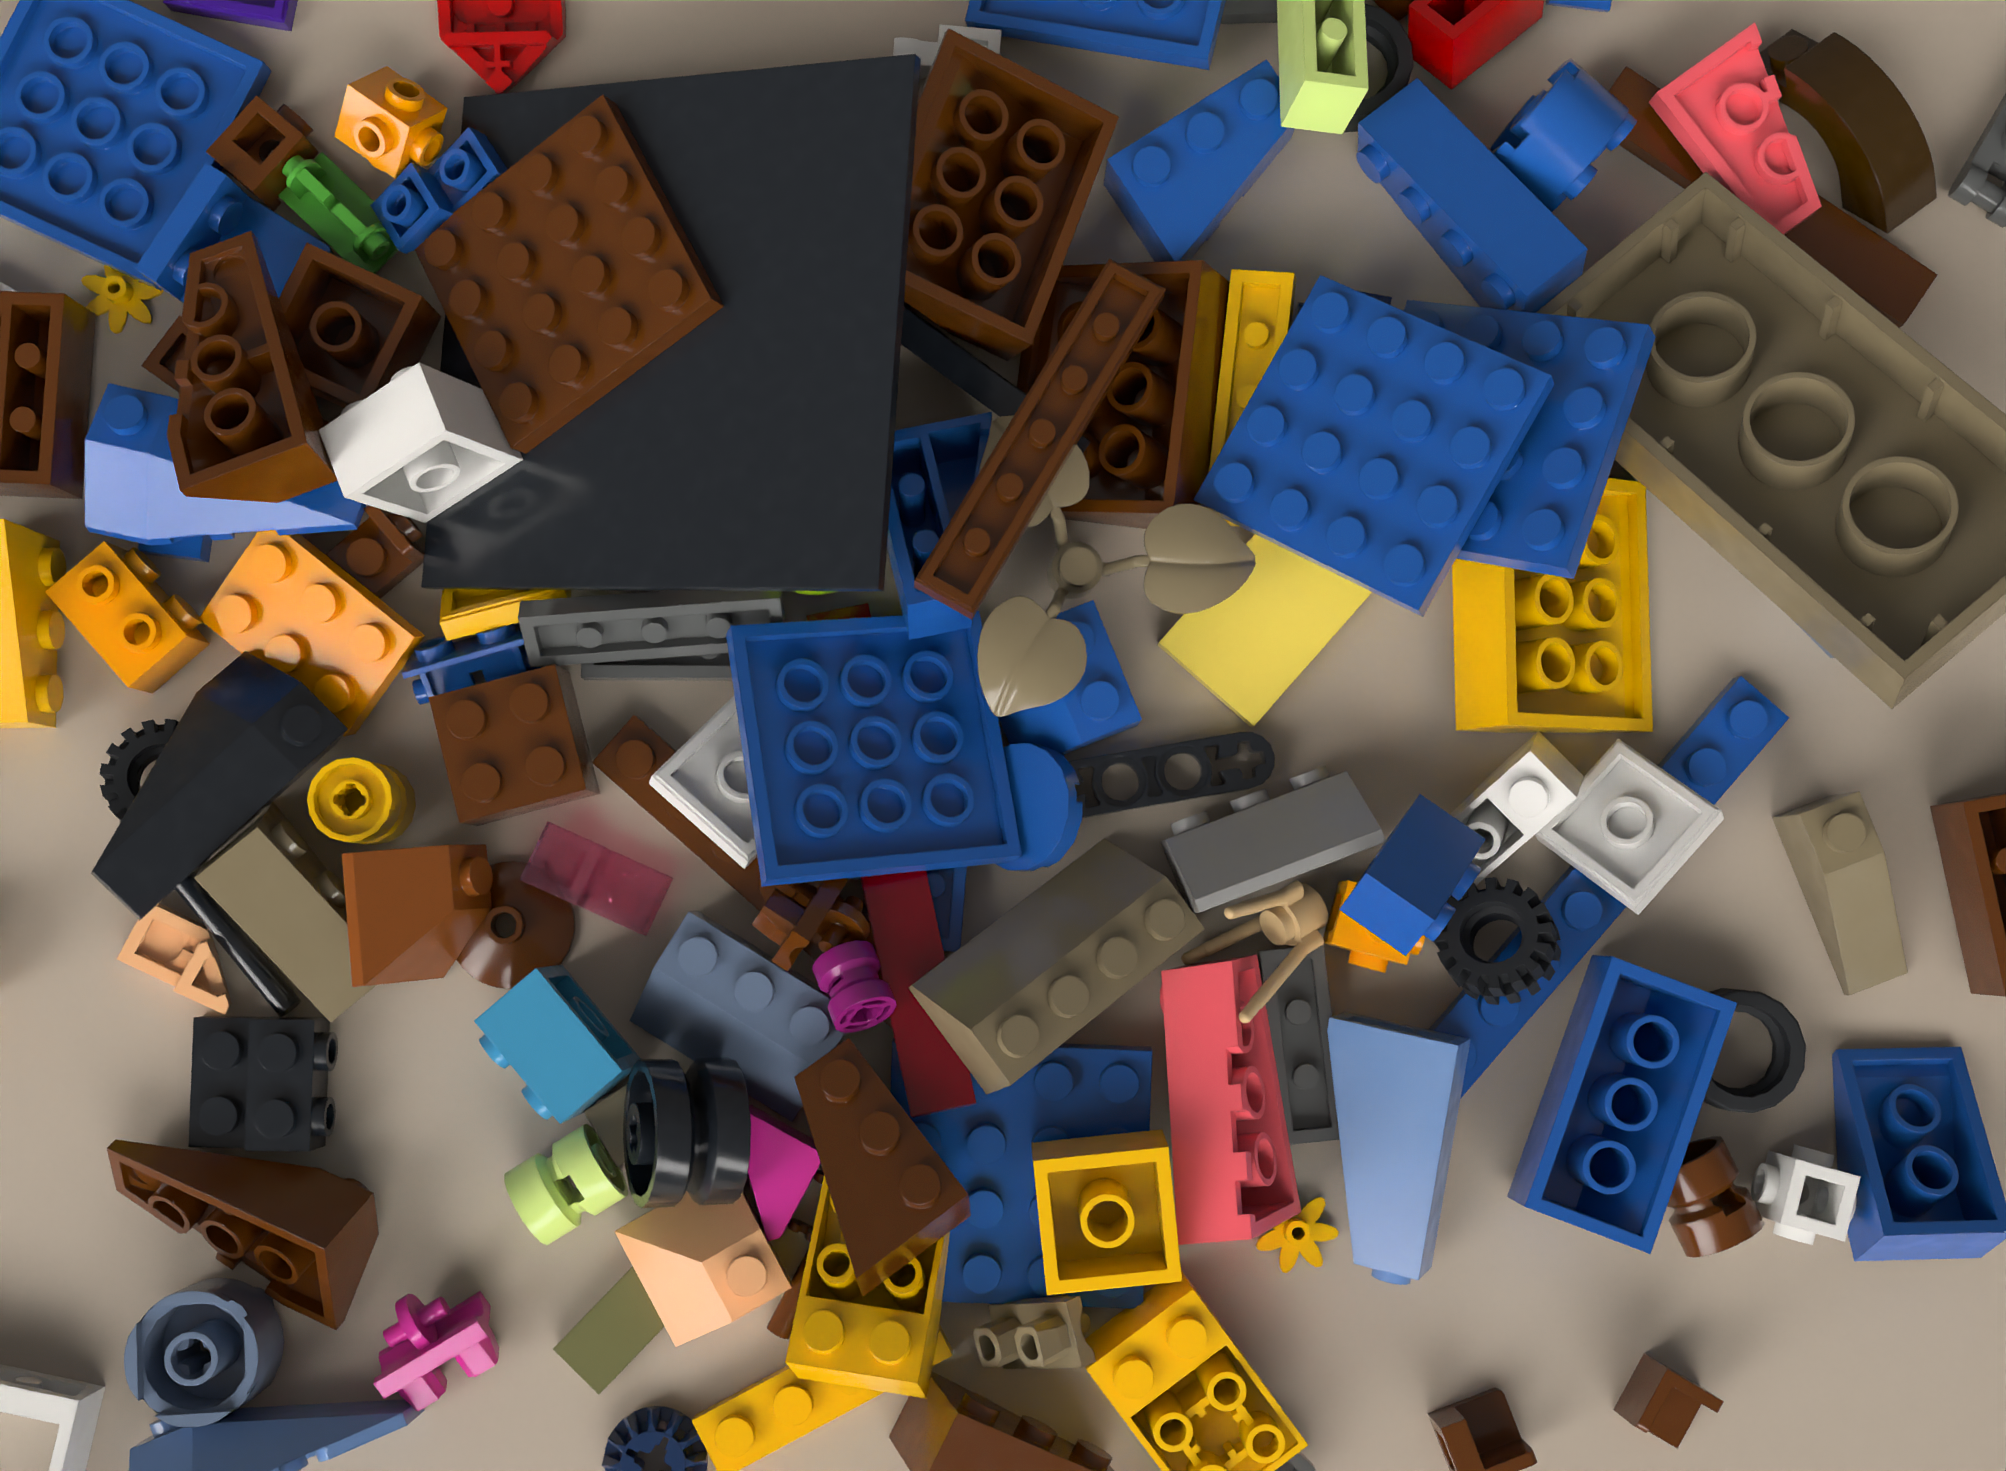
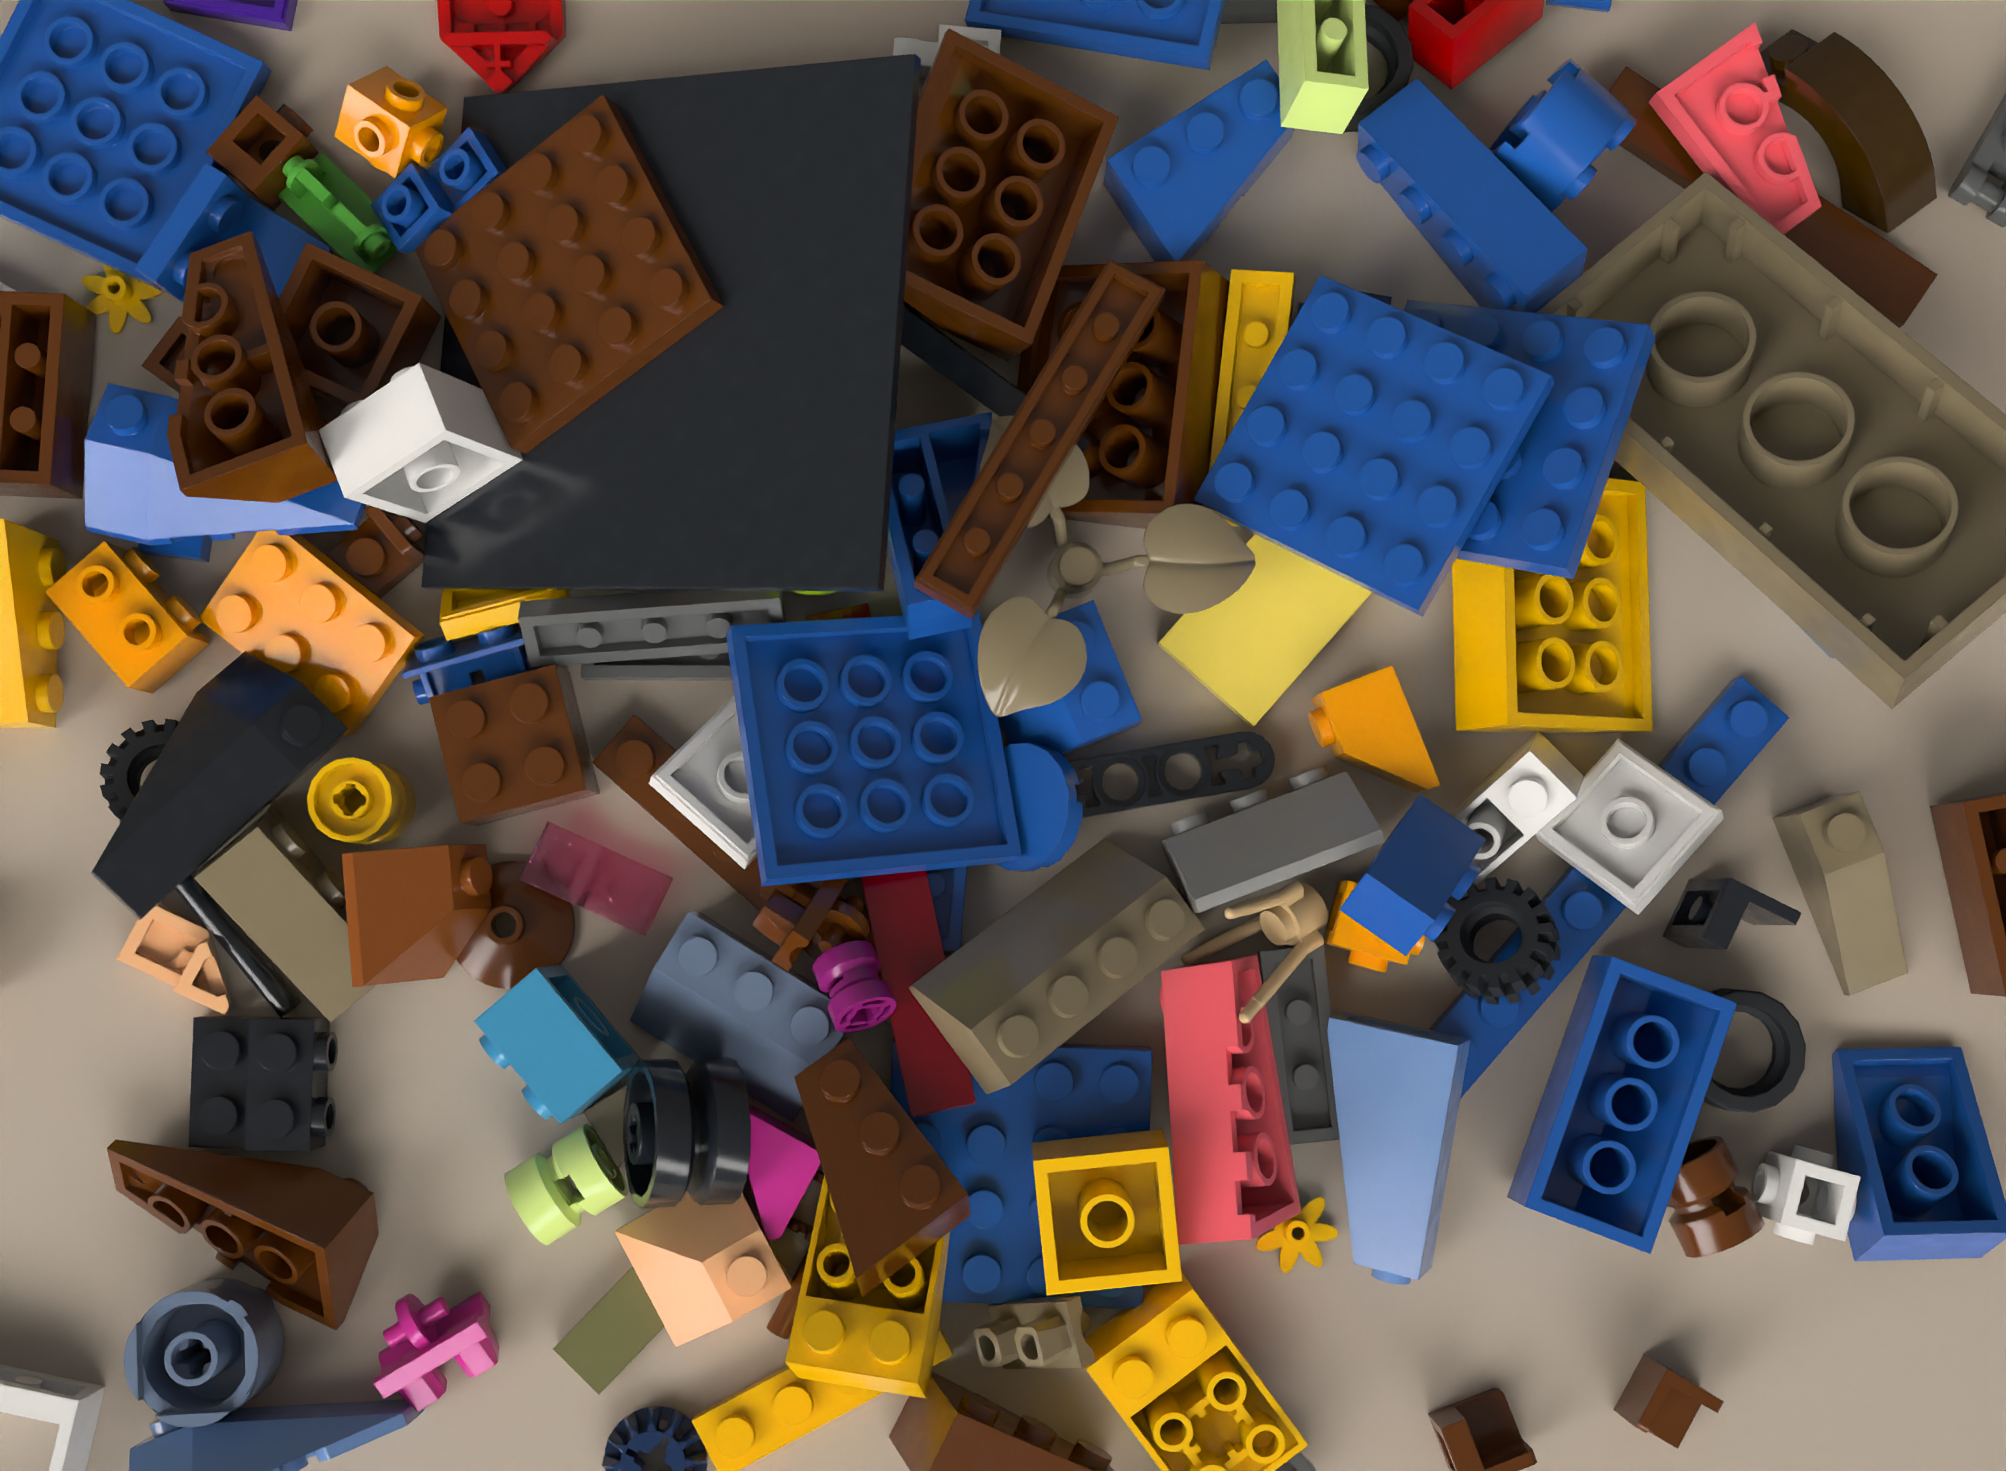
none -> light orange slope [1308,665,1440,793]
none -> black panel [1662,878,1802,950]

